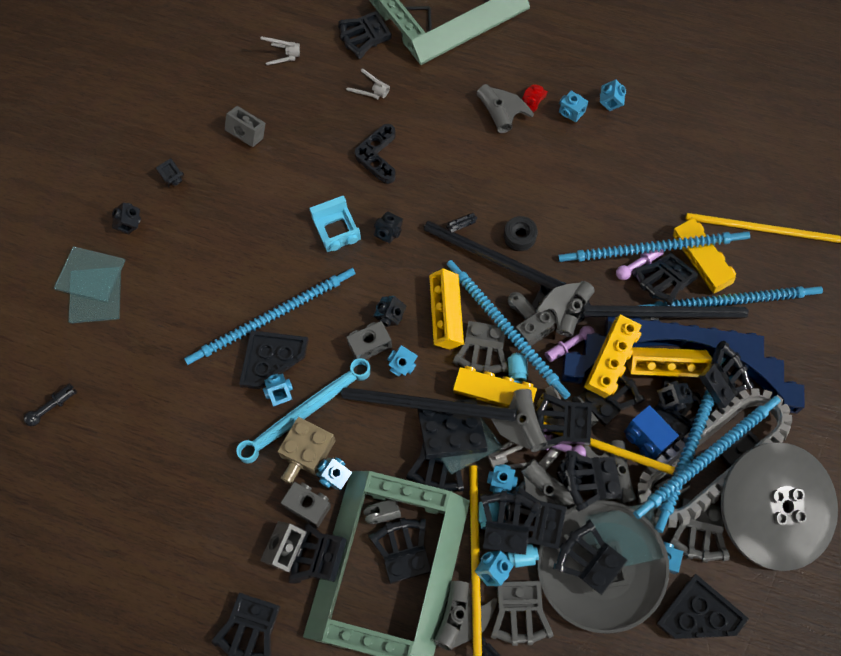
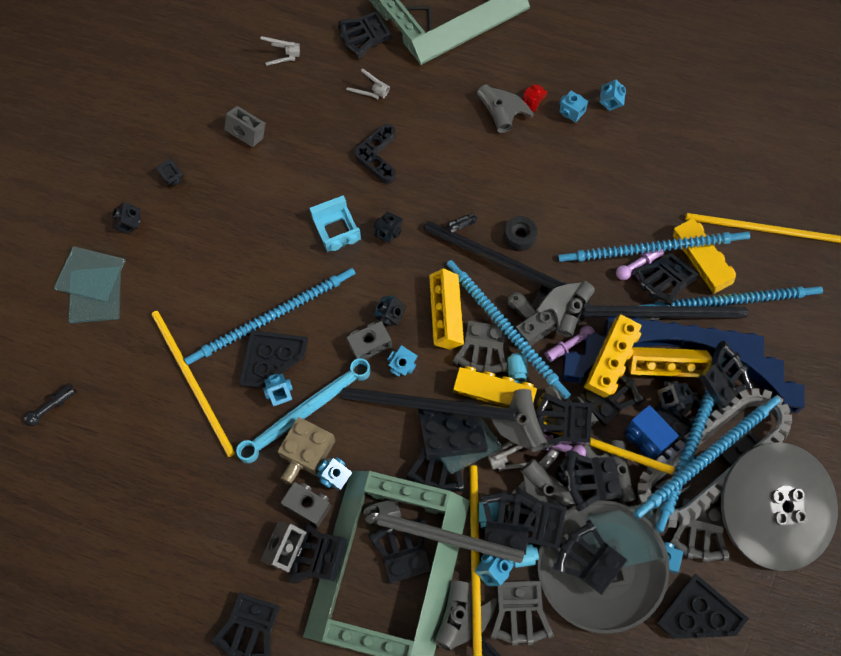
dark azure brick [487,464,518,493] -> none
none -> yellow piece [151,311,235,457]
none -> dark grey axle [377,513,524,563]

